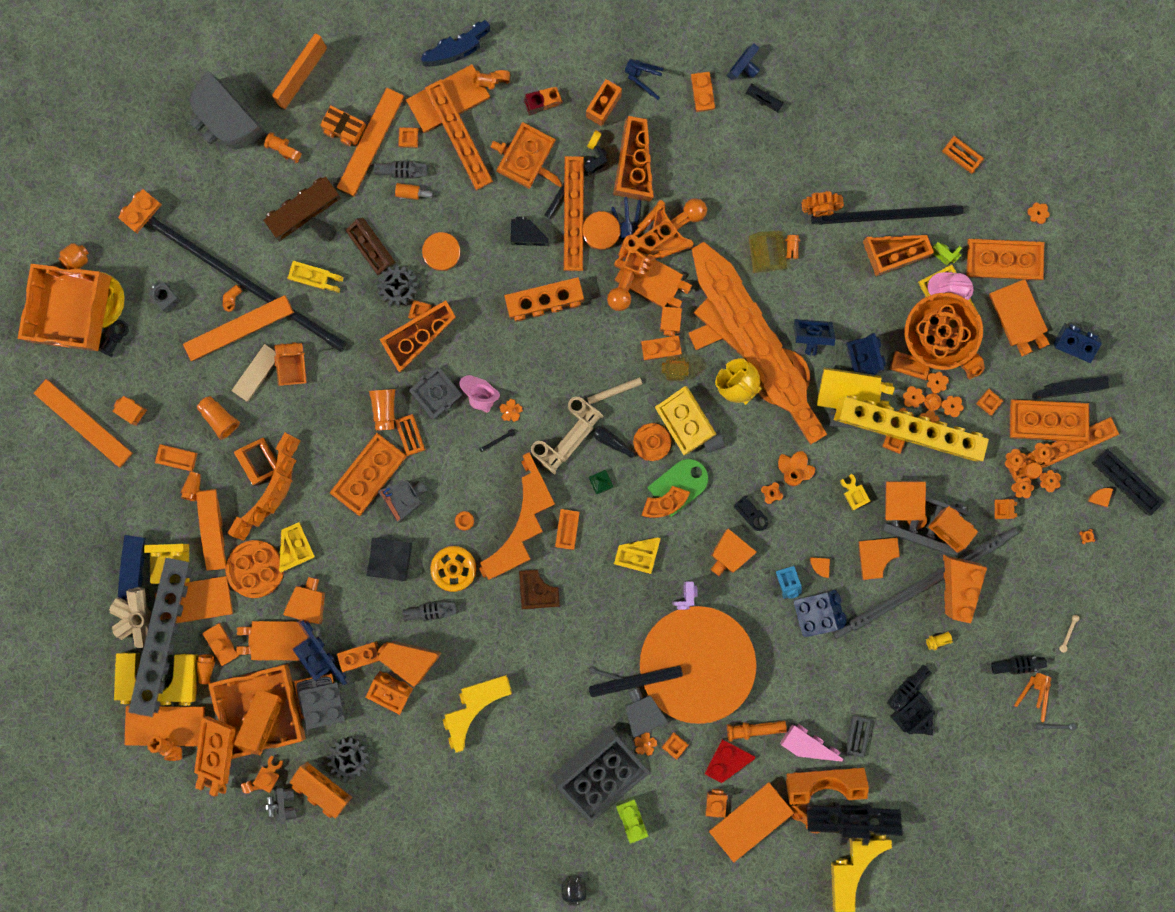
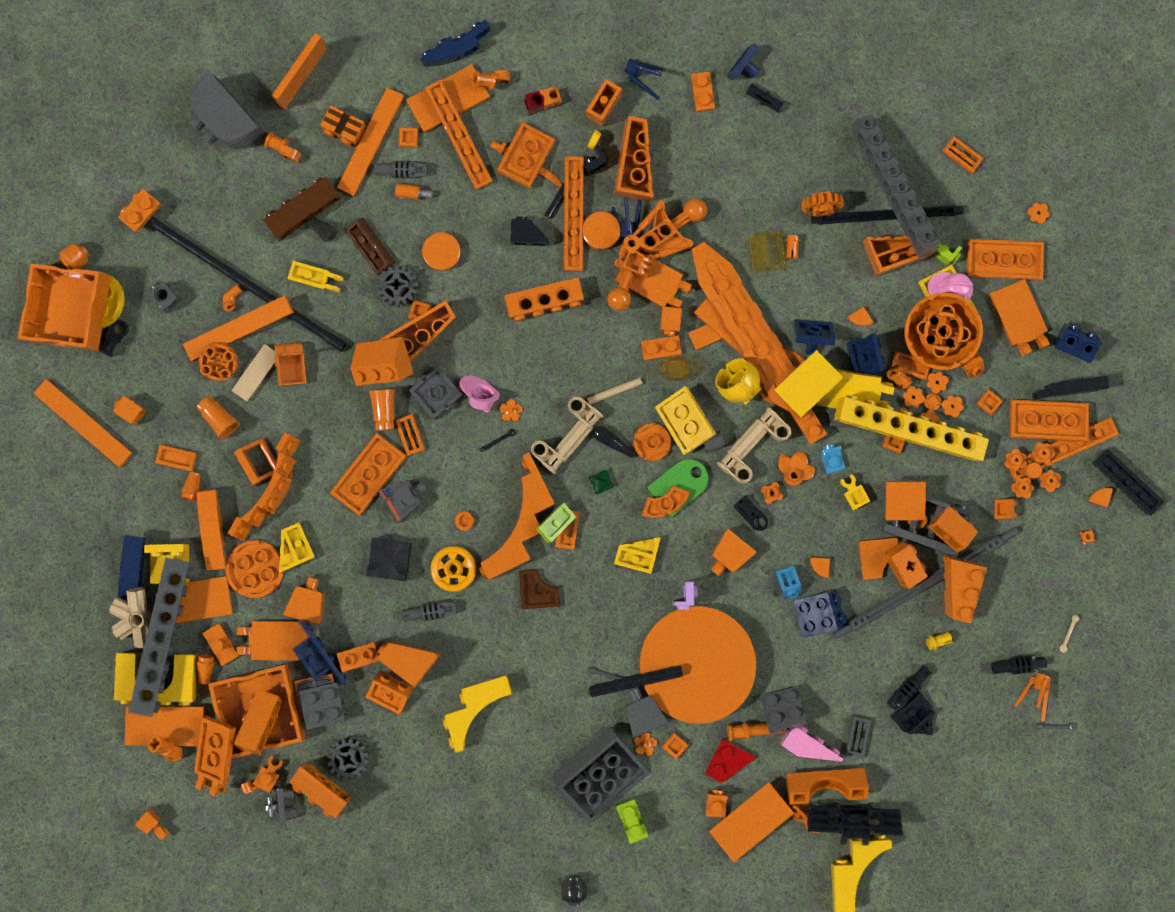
none -> orange piece [135,807,169,840]
none -> orange tile [199,342,238,381]
none -> orange slope [350,337,413,386]
none -> lime plate [536,503,576,543]
none -> tan piece [716,407,791,484]
none -> dark grey plate [761,686,808,734]
none -> yellow tile [774,350,843,418]
none -> dark azure bracket [820,444,845,474]
none -> orange tile [847,307,874,326]
none -> dark grey brick [851,114,941,259]
none -> orange brick [884,542,928,589]
none -> orange bush [887,365,912,390]

